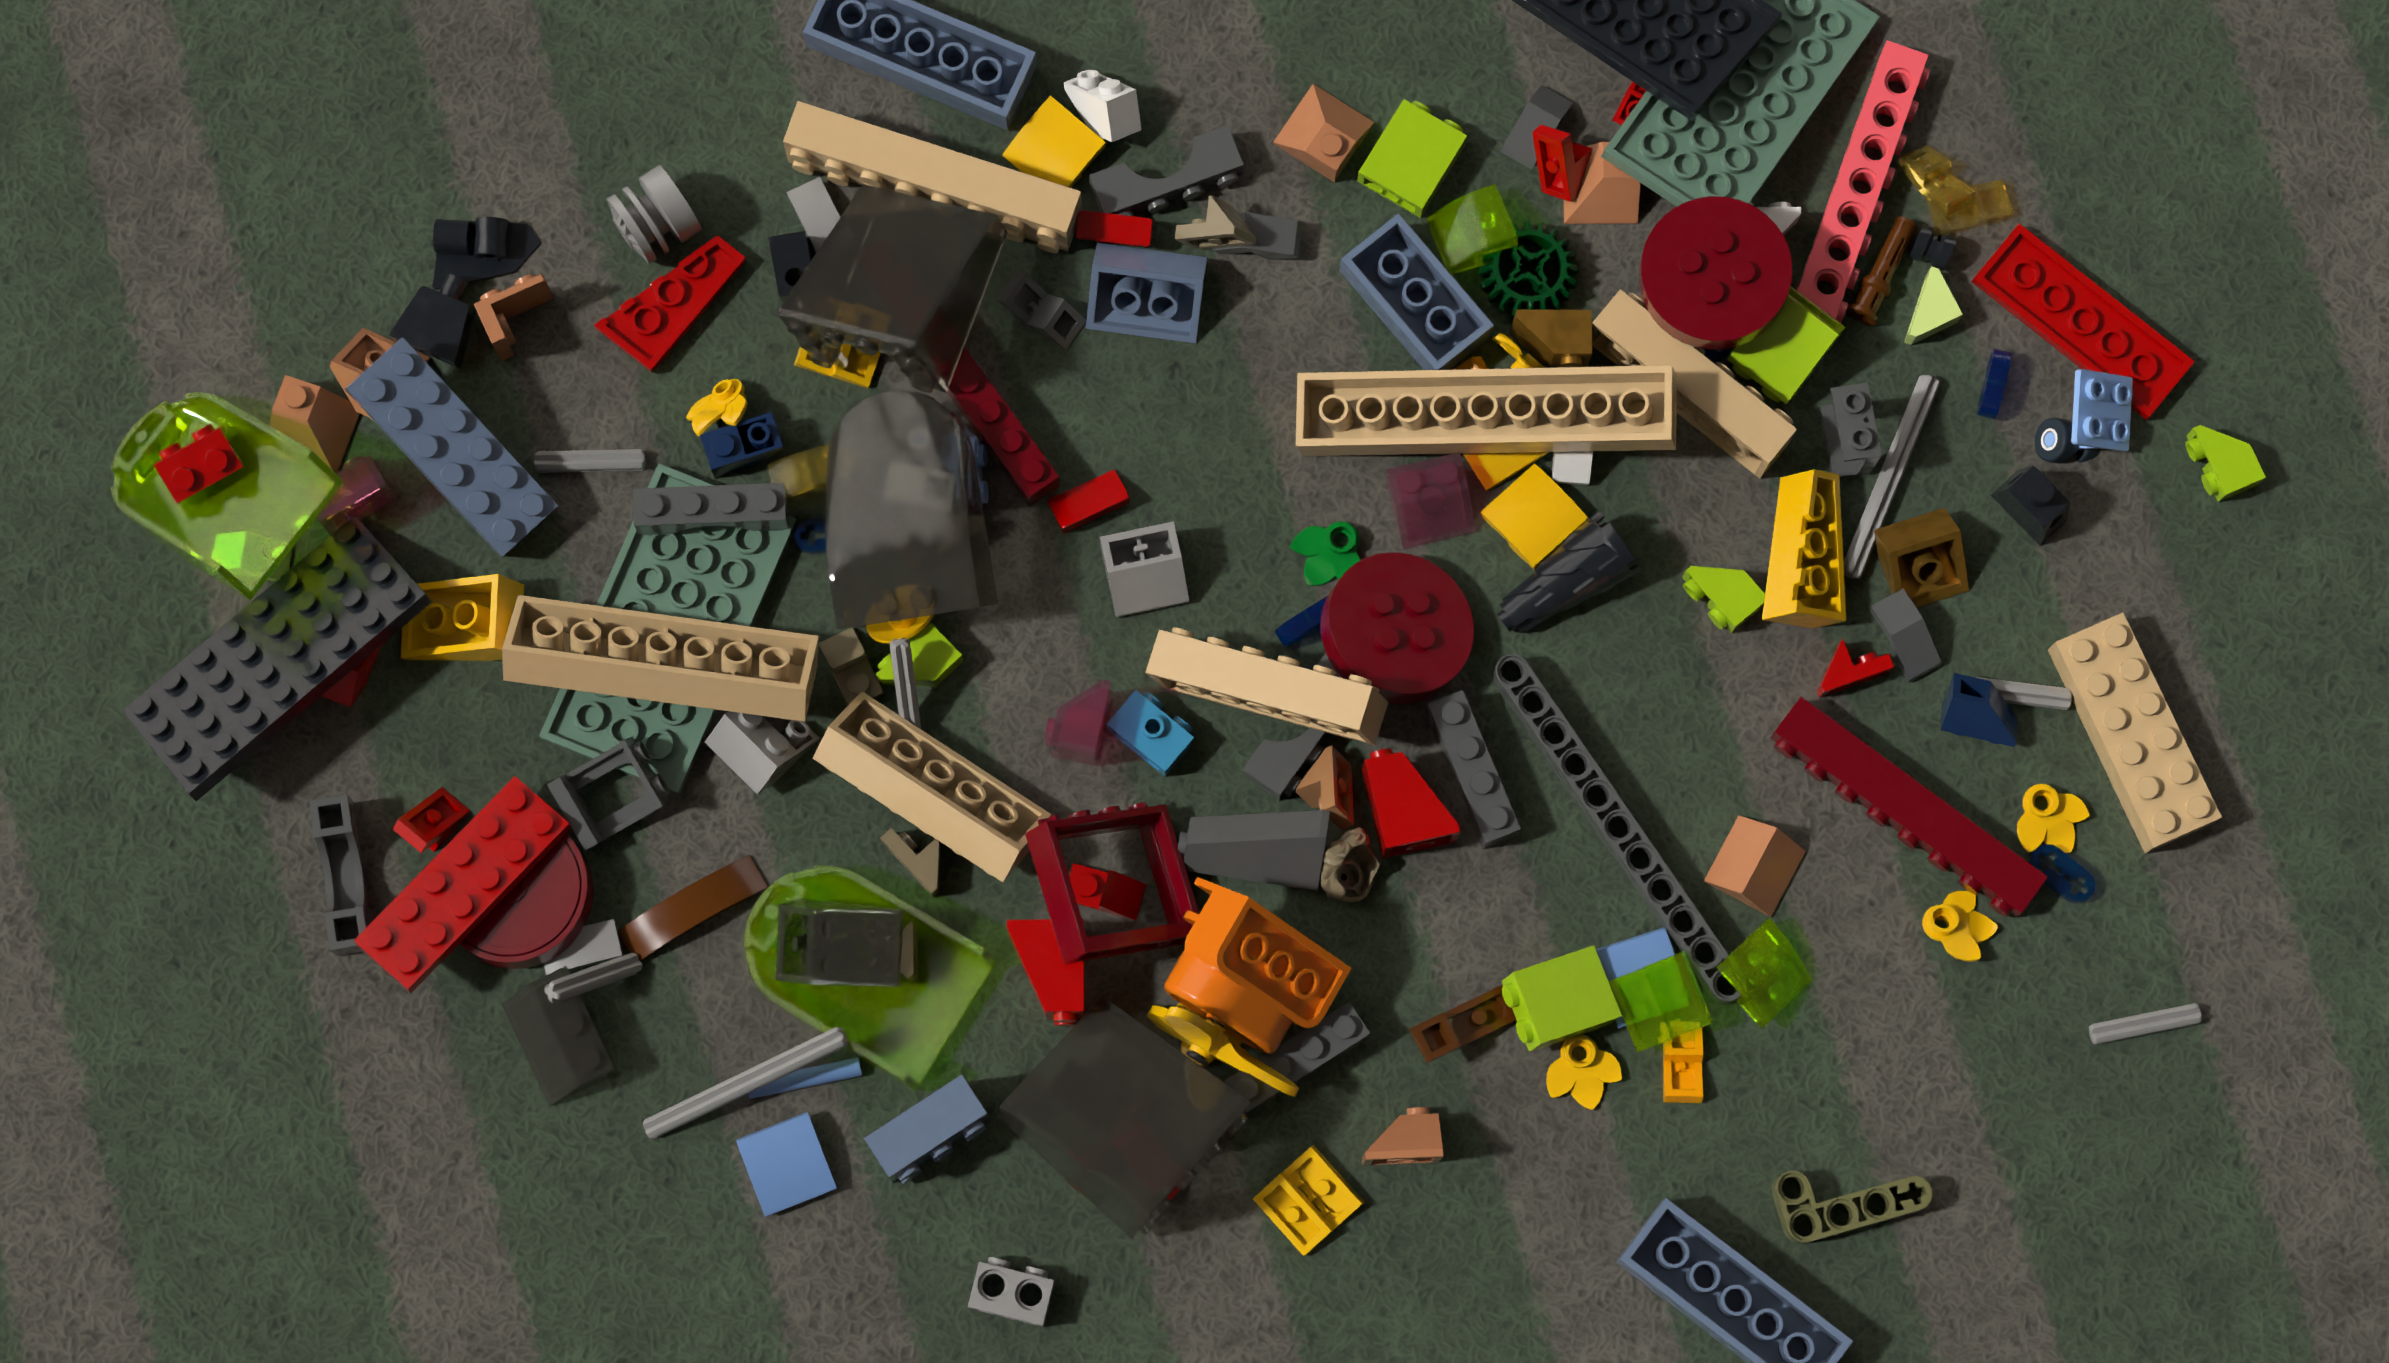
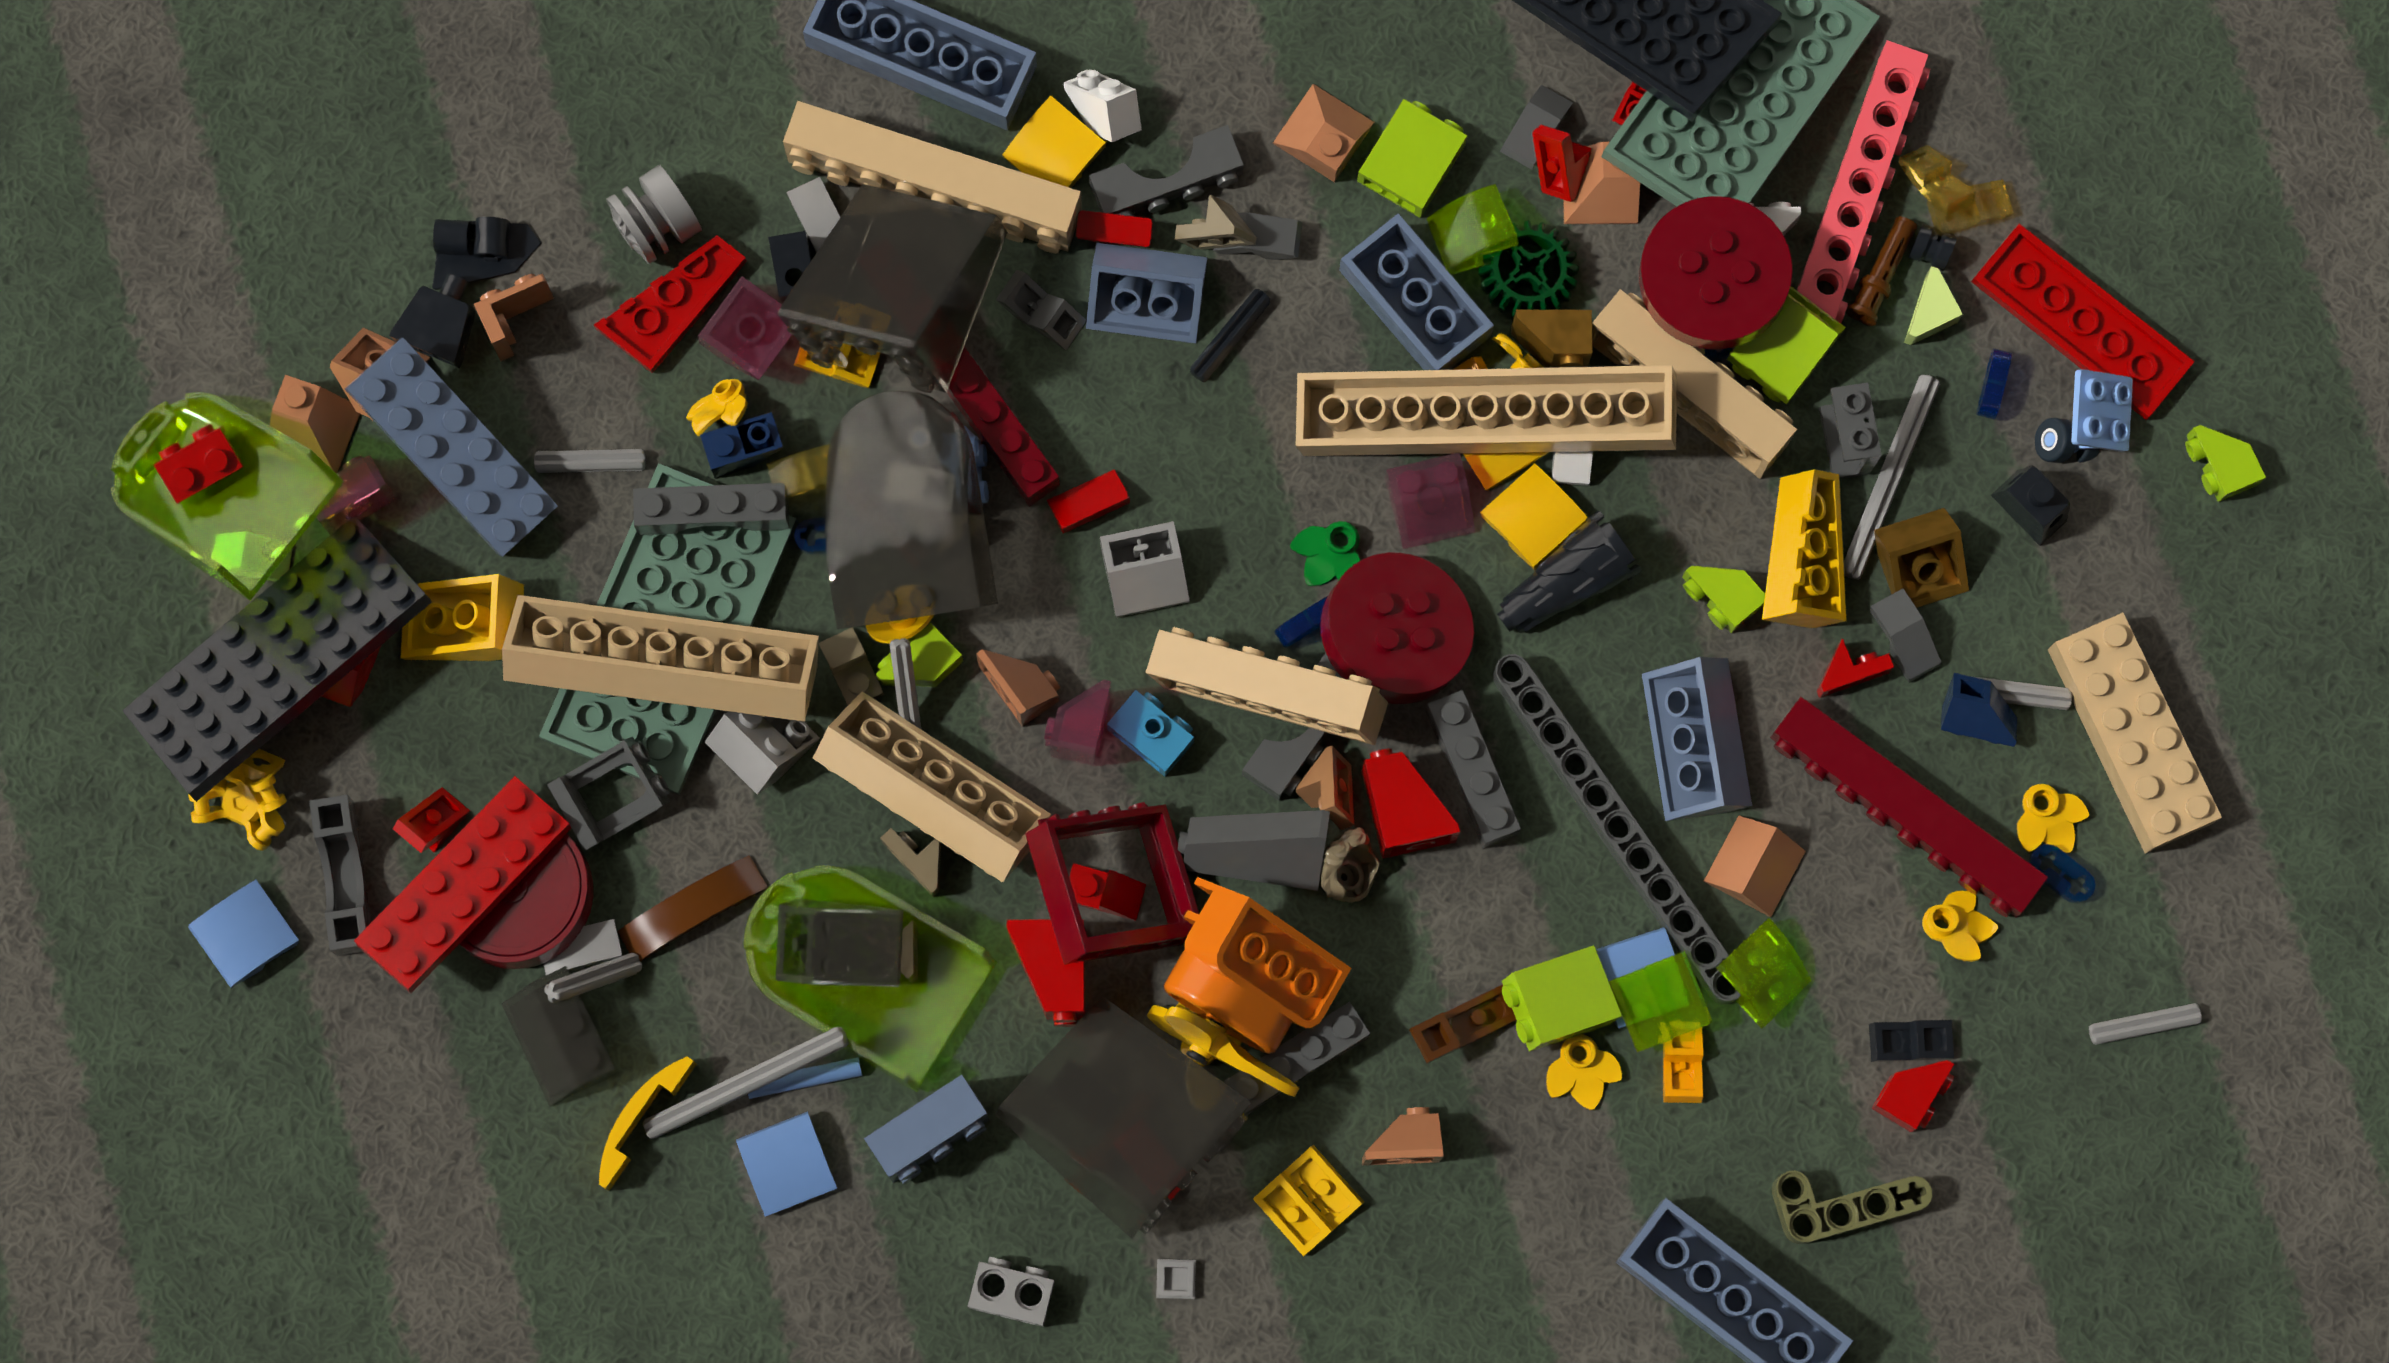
none -> yellow piece [188,749,287,851]
none -> medium blue slope [188,880,299,988]
none -> yellow slope [599,1056,697,1191]
none -> clear pink slope [698,276,803,380]
none -> nougat slope [976,649,1060,727]
none -> light grey tile [1156,1259,1196,1299]
none -> black axle [1190,289,1270,382]
none -> sand blue slope [1642,657,1752,821]
none -> black slope [1869,1020,1954,1062]
none -> red slope [1871,1060,1954,1132]

